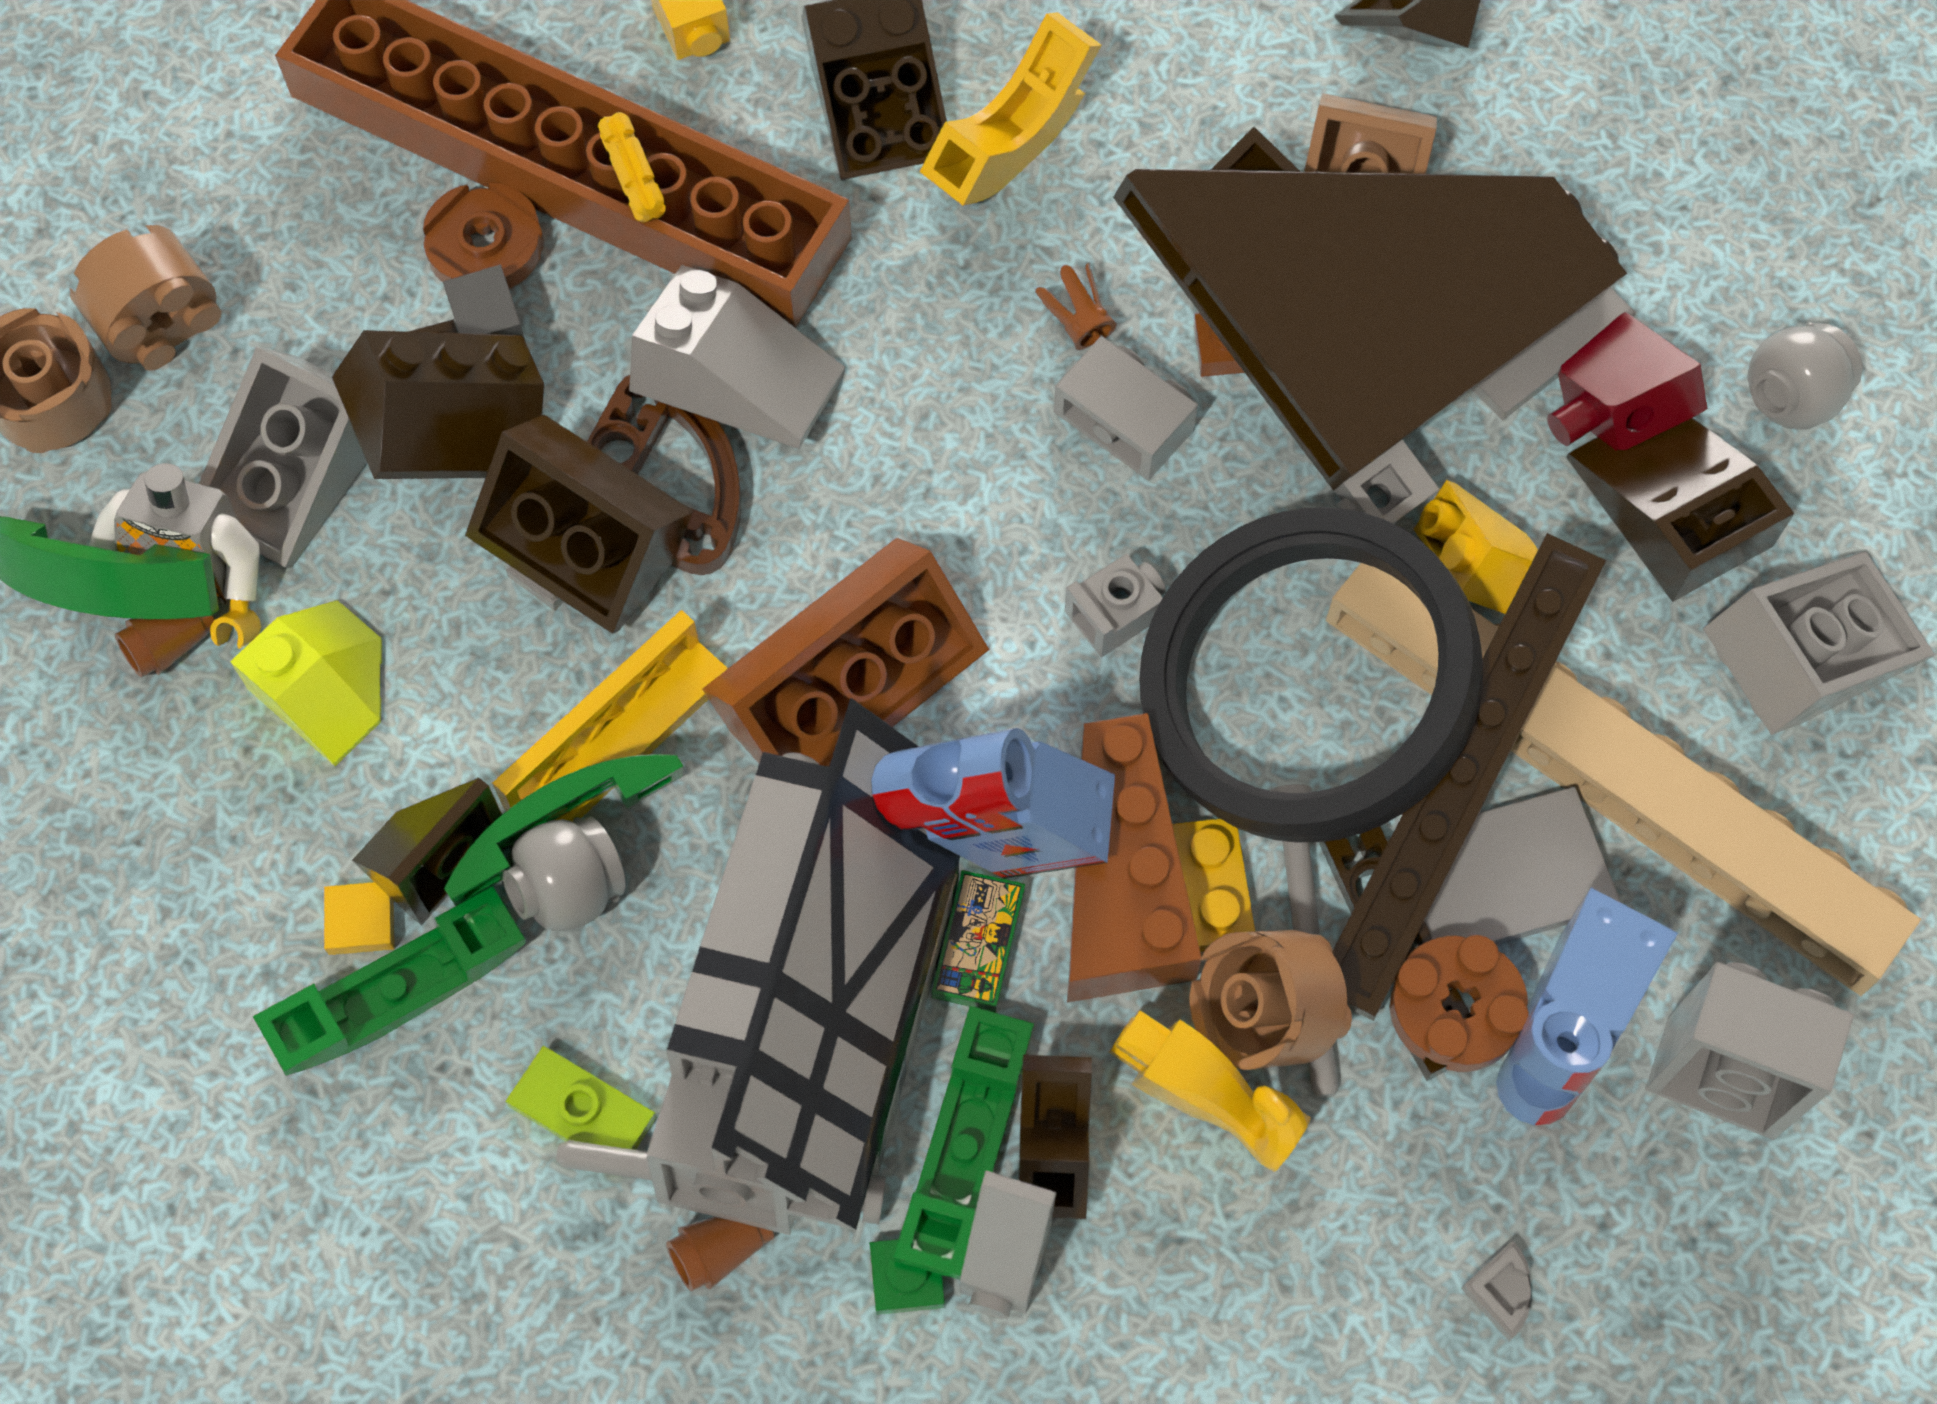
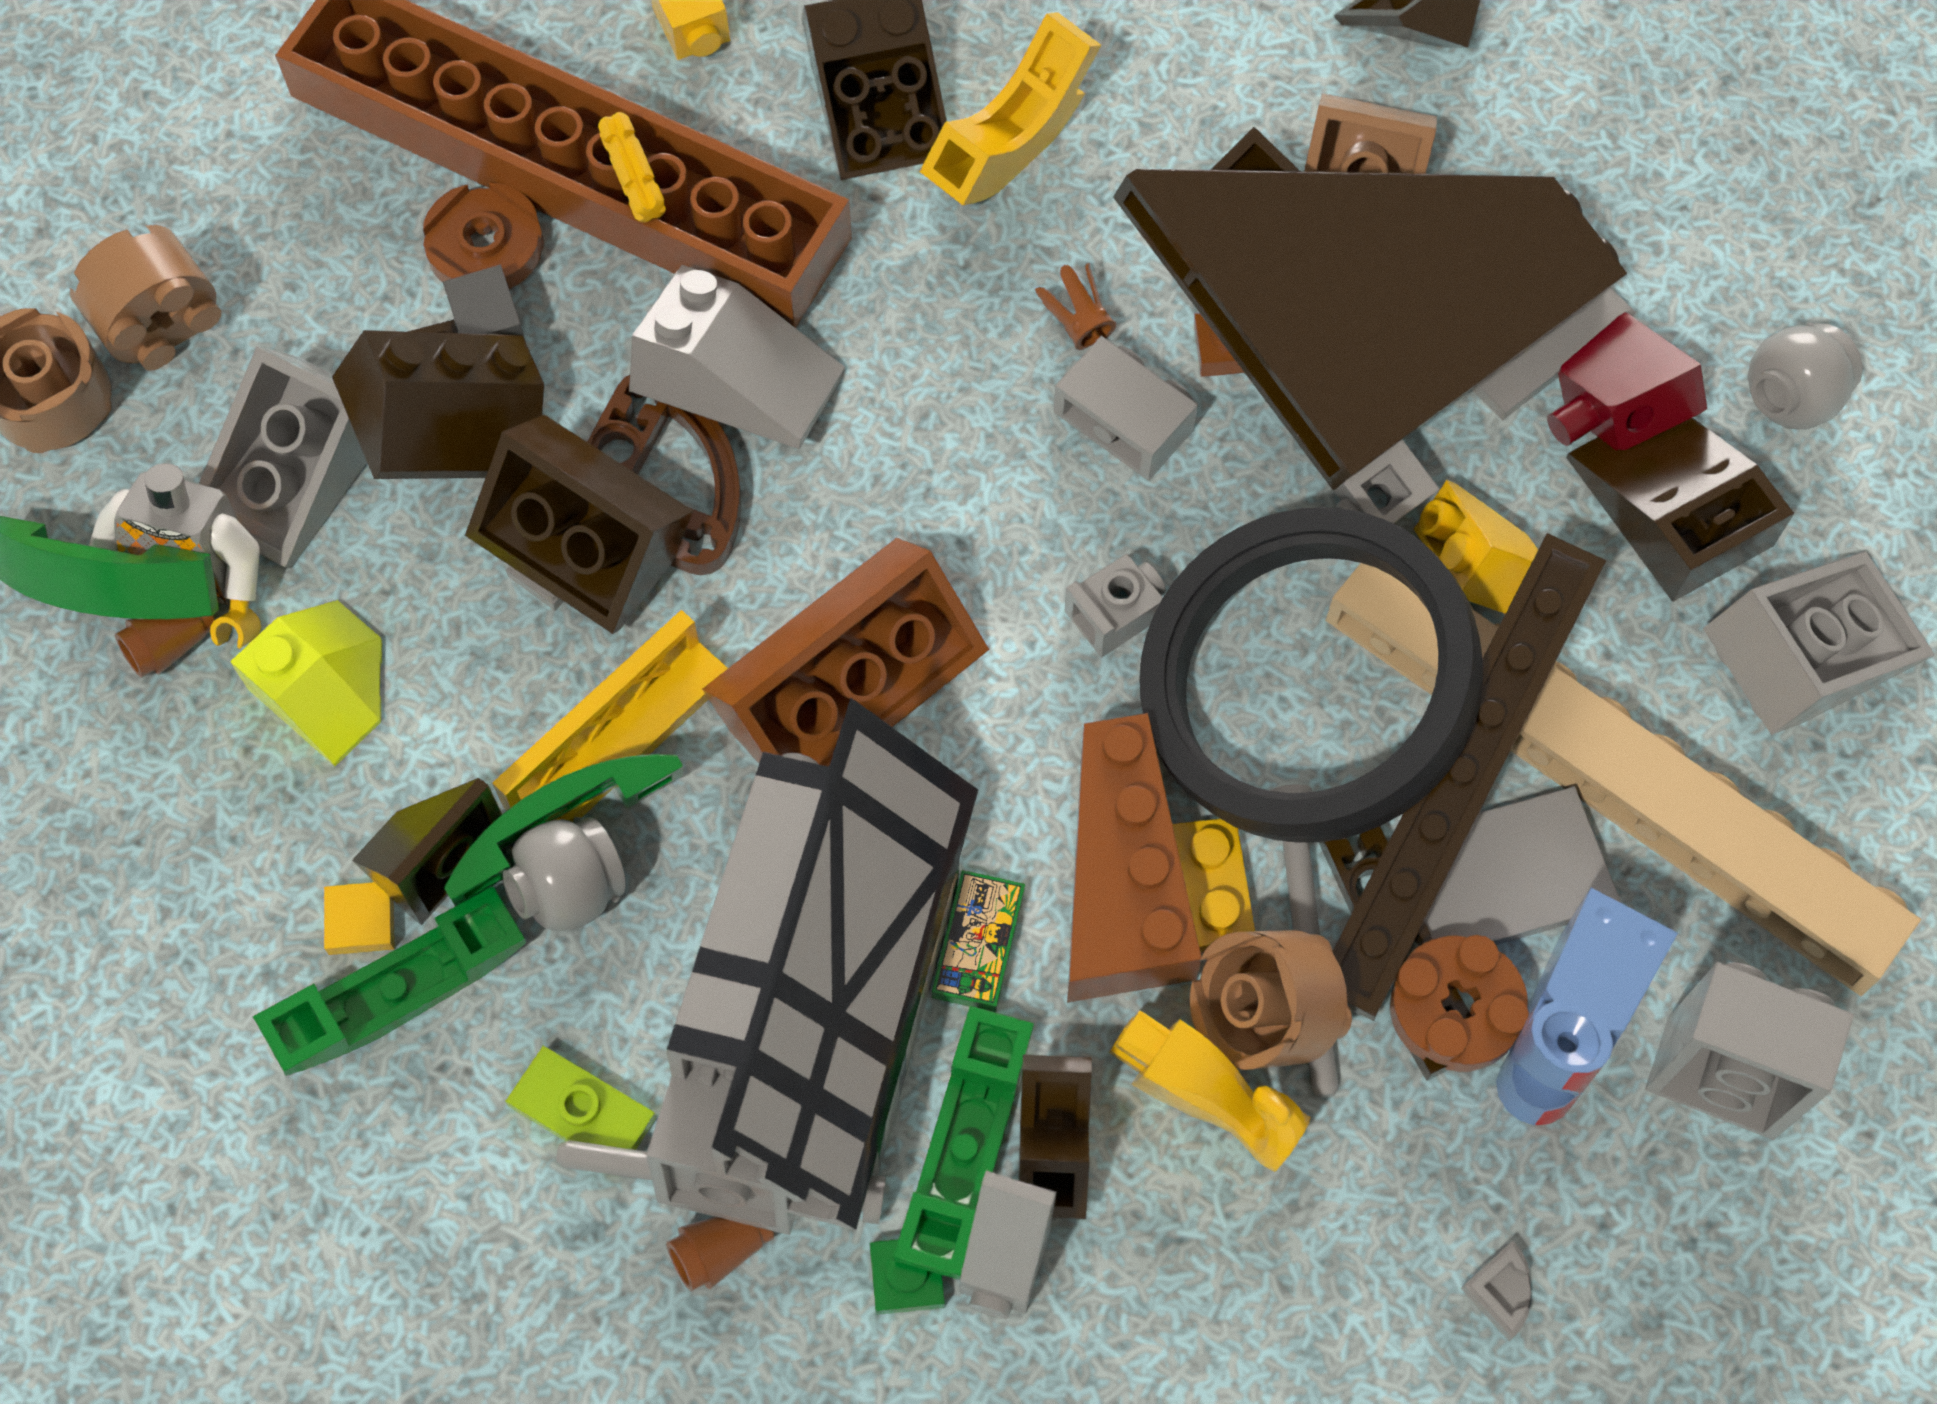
medium blue piece [871,728,1115,879] -> none

